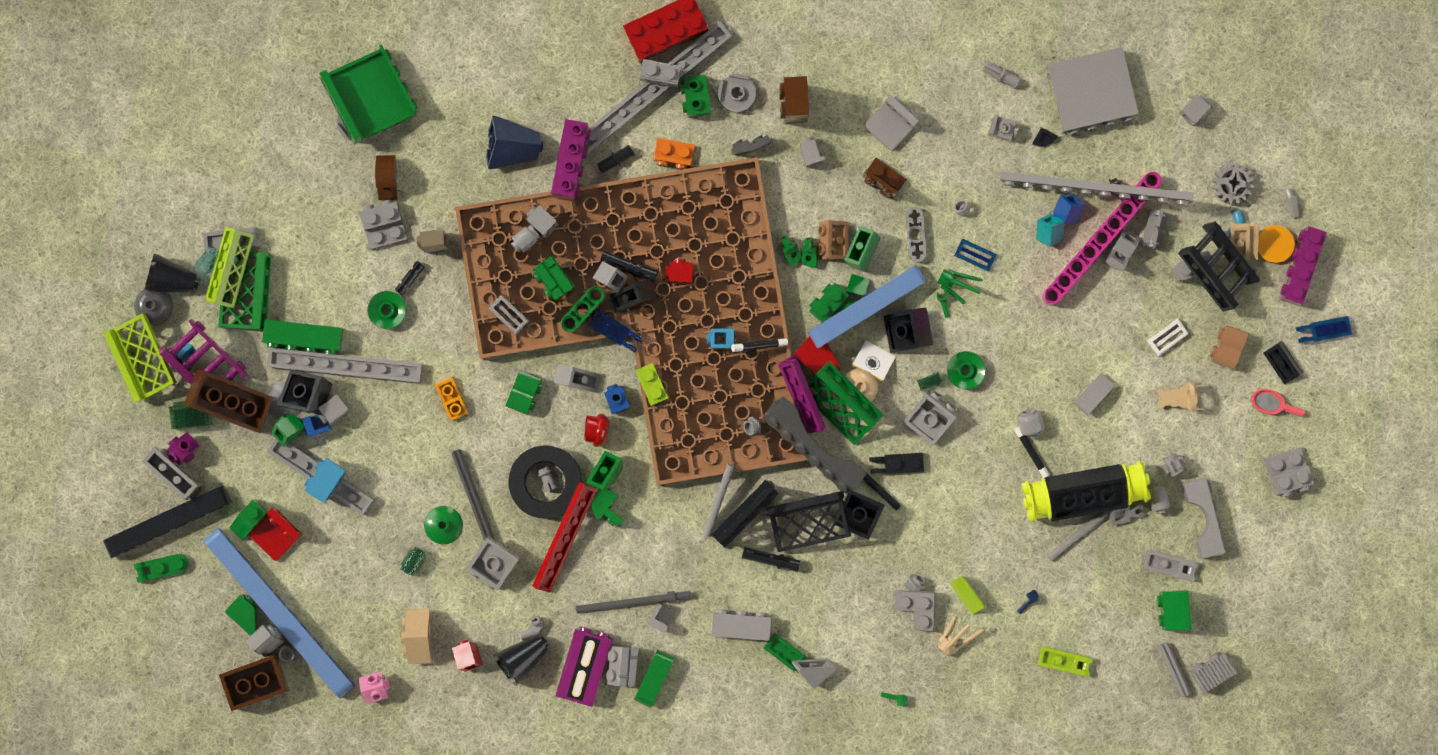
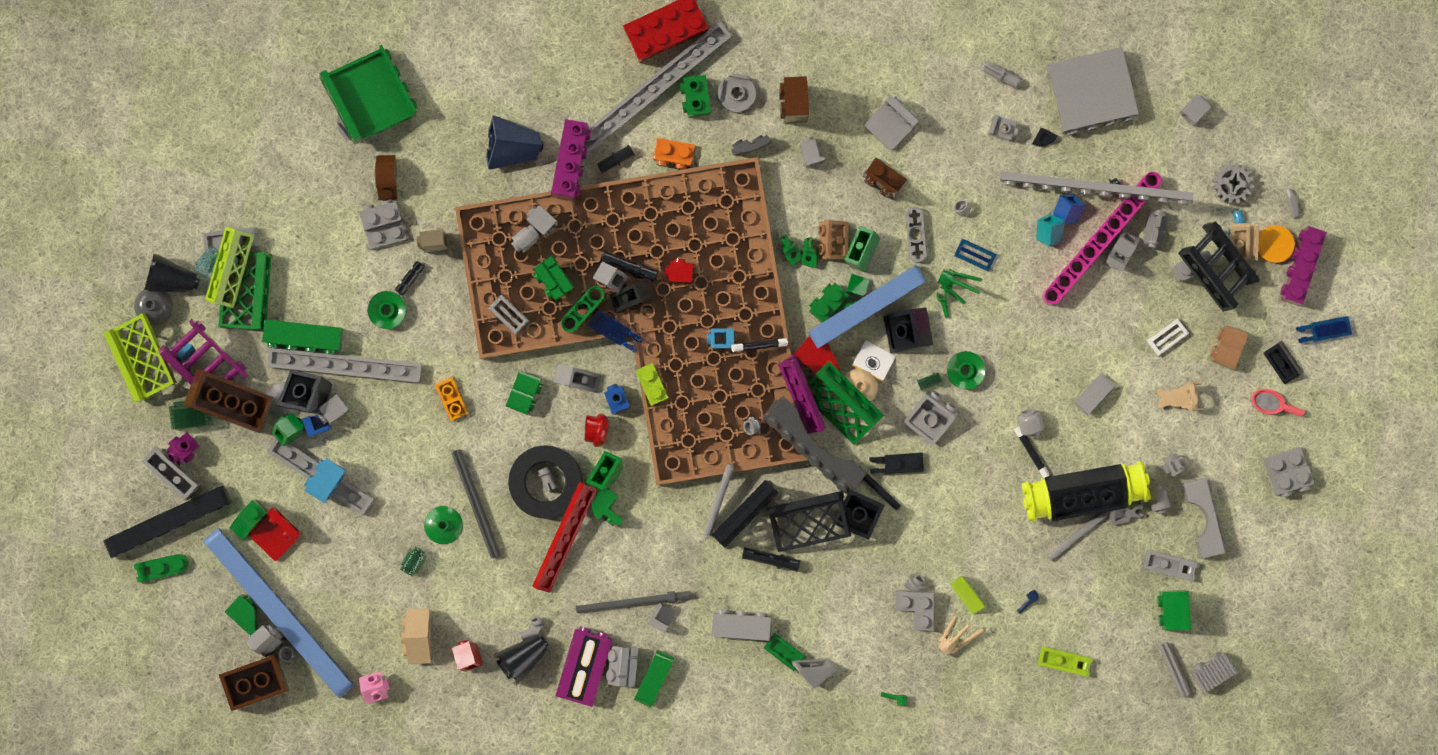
light grey plate [466,536,520,590] -> none
light grey brick [640,59,681,88] -> none

